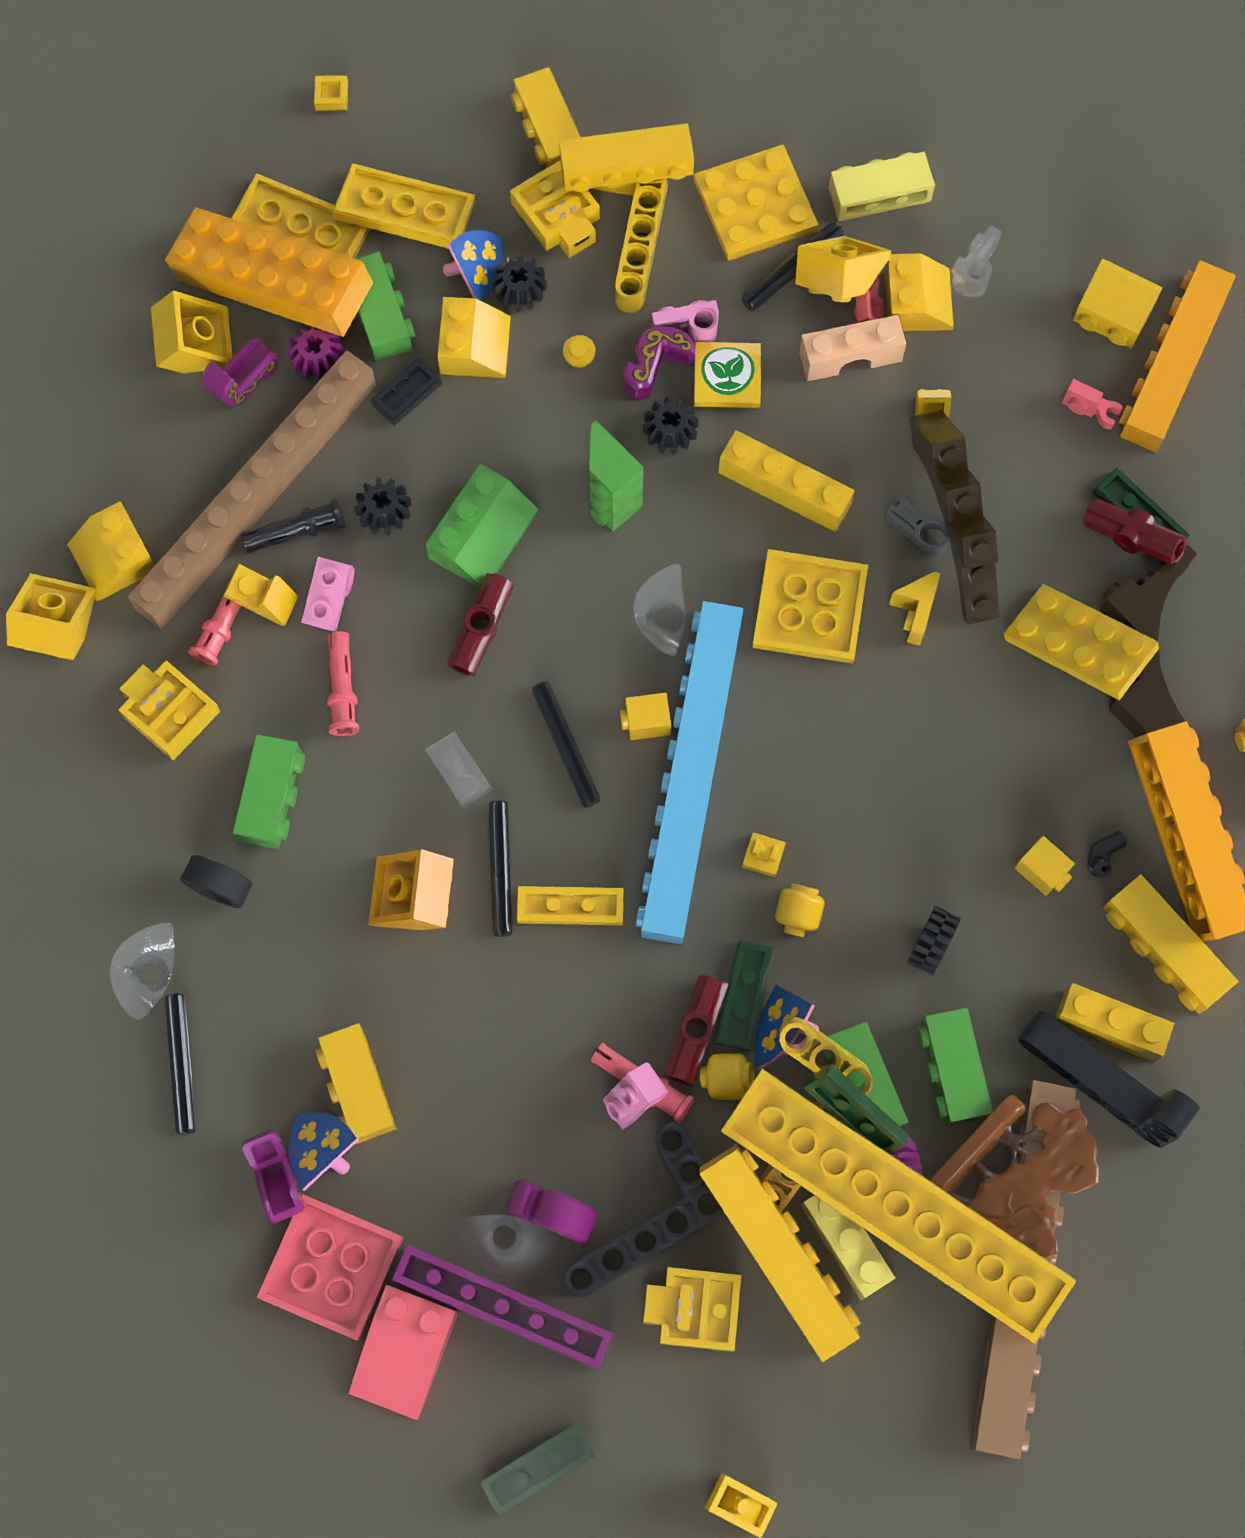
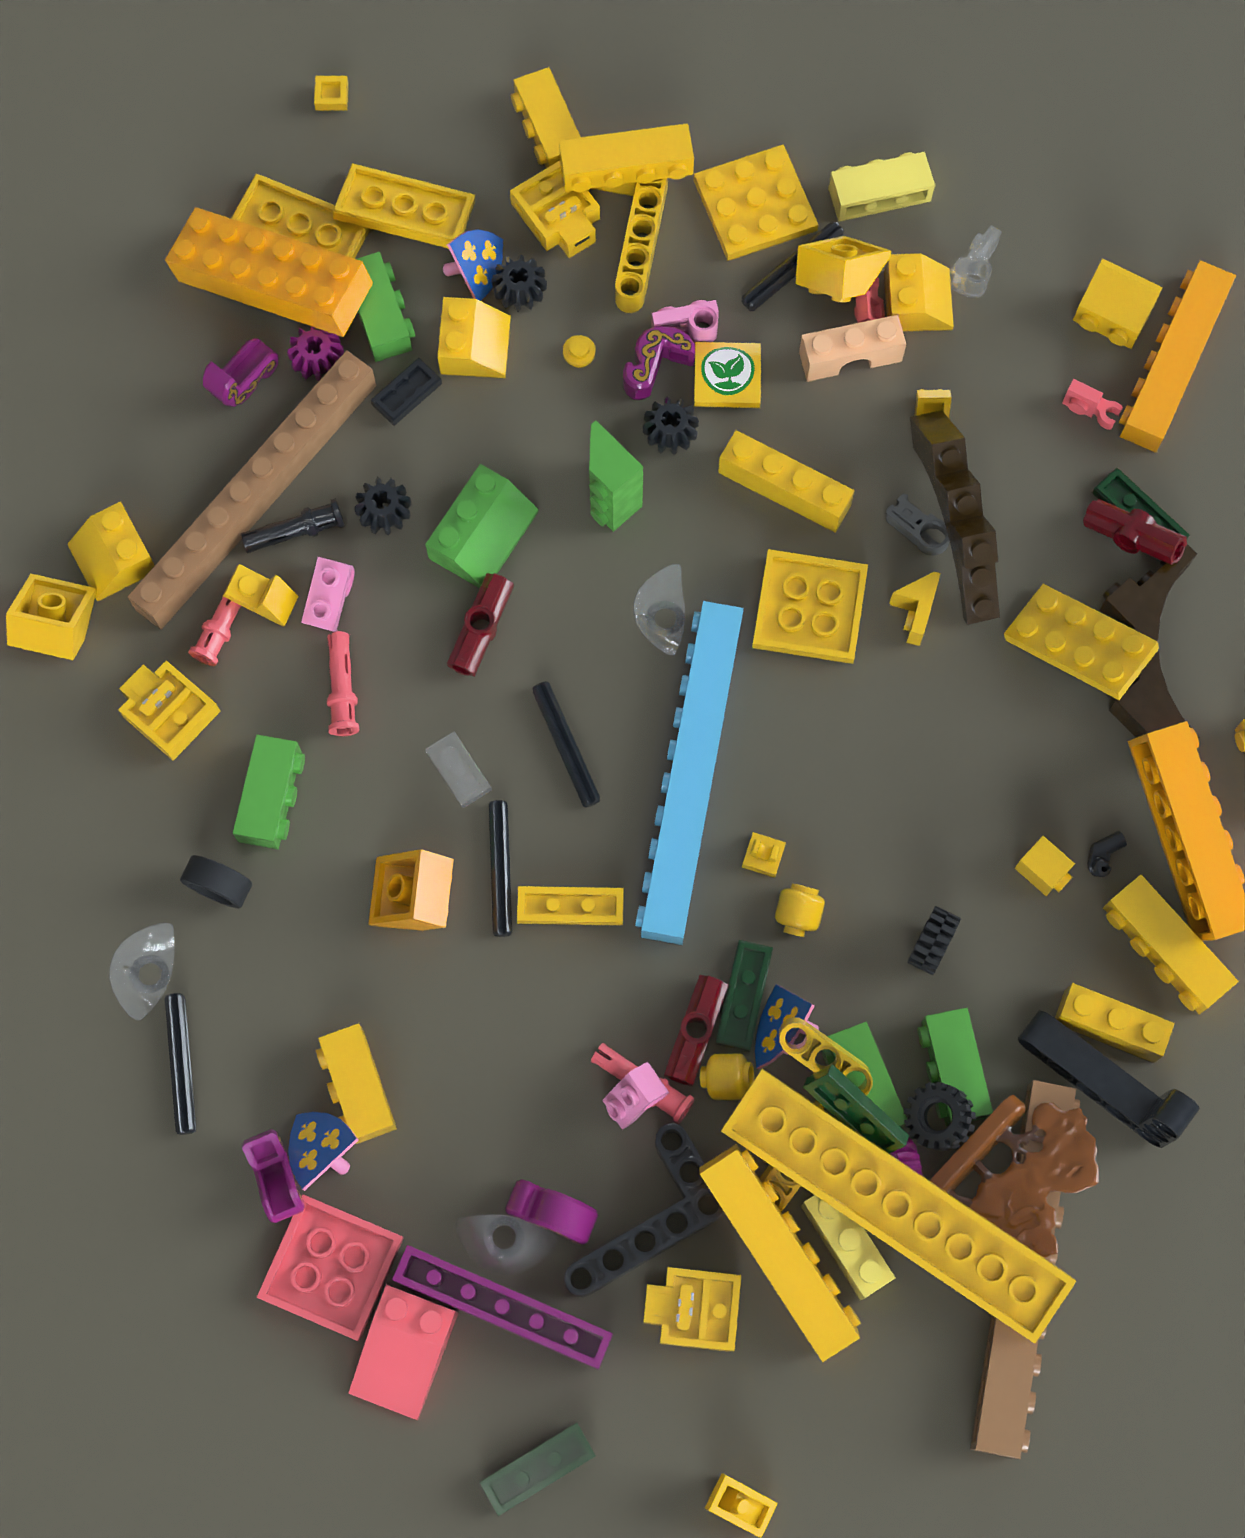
yellow slope [151,291,233,374] -> none
yellow brick [619,693,671,740] -> none
none -> black tyre [904,1082,976,1151]

